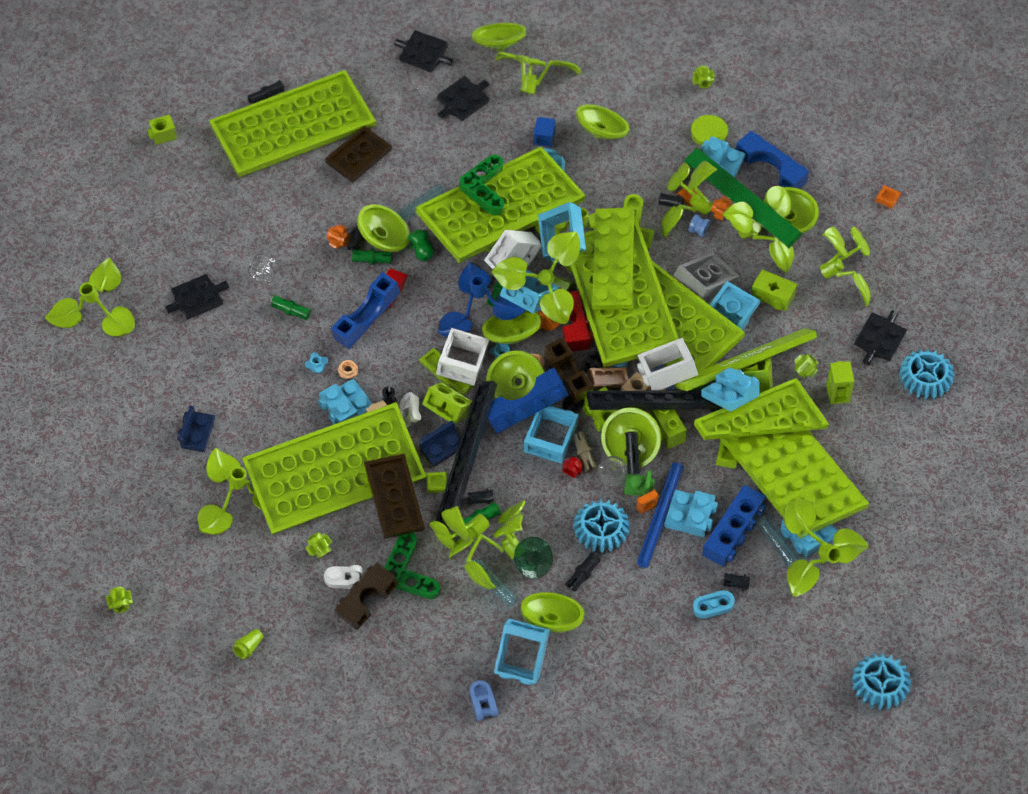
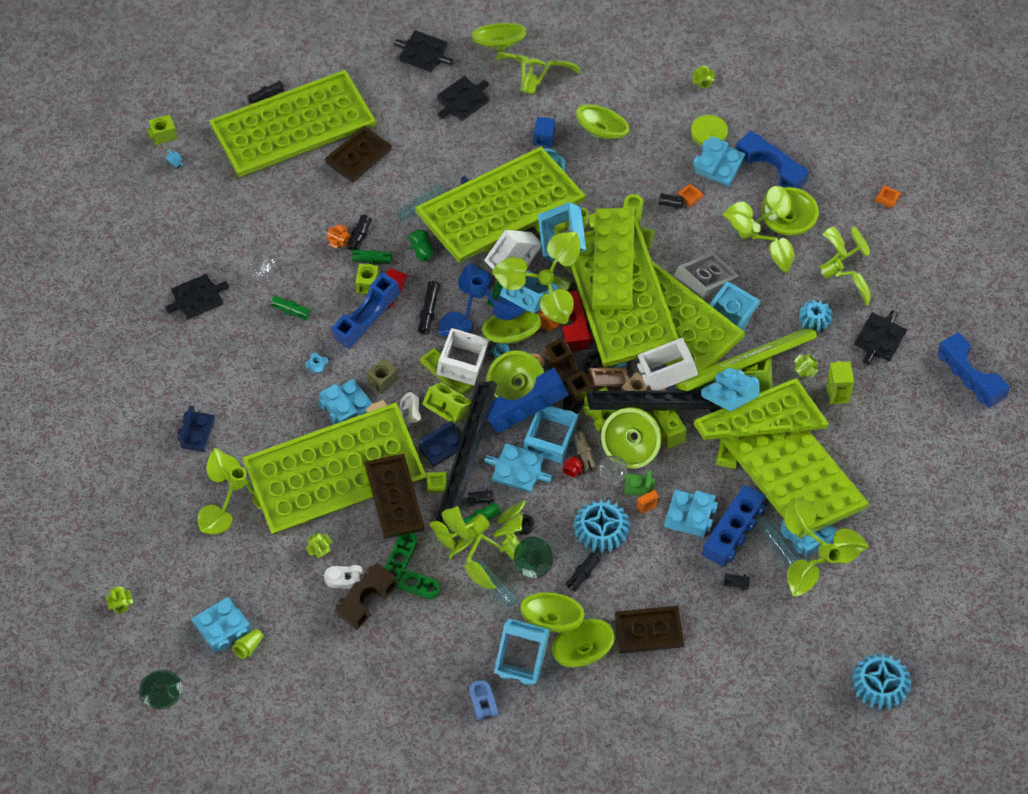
lime plant [45,258,135,337] -> none
light nougat plate [338,360,358,379] -> none
lime dish [357,204,410,252] -> none
black pin [382,386,398,405] -> none
green beam [459,154,505,215] -> none
black pin [624,431,641,474] -> none
blue axle [637,462,683,568] -> none
lime plant [661,161,717,238] -> none
green tile [684,147,802,248] -> none
medium blue wheel [688,214,711,238] -> none
medium azure plate [693,590,735,619] -> none
orange gear [711,196,733,221] -> none
lime brick [751,269,798,311] -> none
medium azure gear [899,349,954,400] -> none
none -> clear green dish [139,670,183,710]
none -> medium azure plate [165,150,184,168]
none -> medium azure plate [192,597,251,653]
none -> lime brick [355,264,379,294]
none -> olive brick [367,358,399,394]
none -> black pin [417,281,440,335]
none -> medium azure plate [484,444,553,493]
none -> black bush [517,514,534,535]
none -> lime dish [552,619,614,667]
none -> dark brown plate [614,605,684,654]
none -> medium azure gear [799,299,832,333]
none -> blue arch [937,332,1010,408]

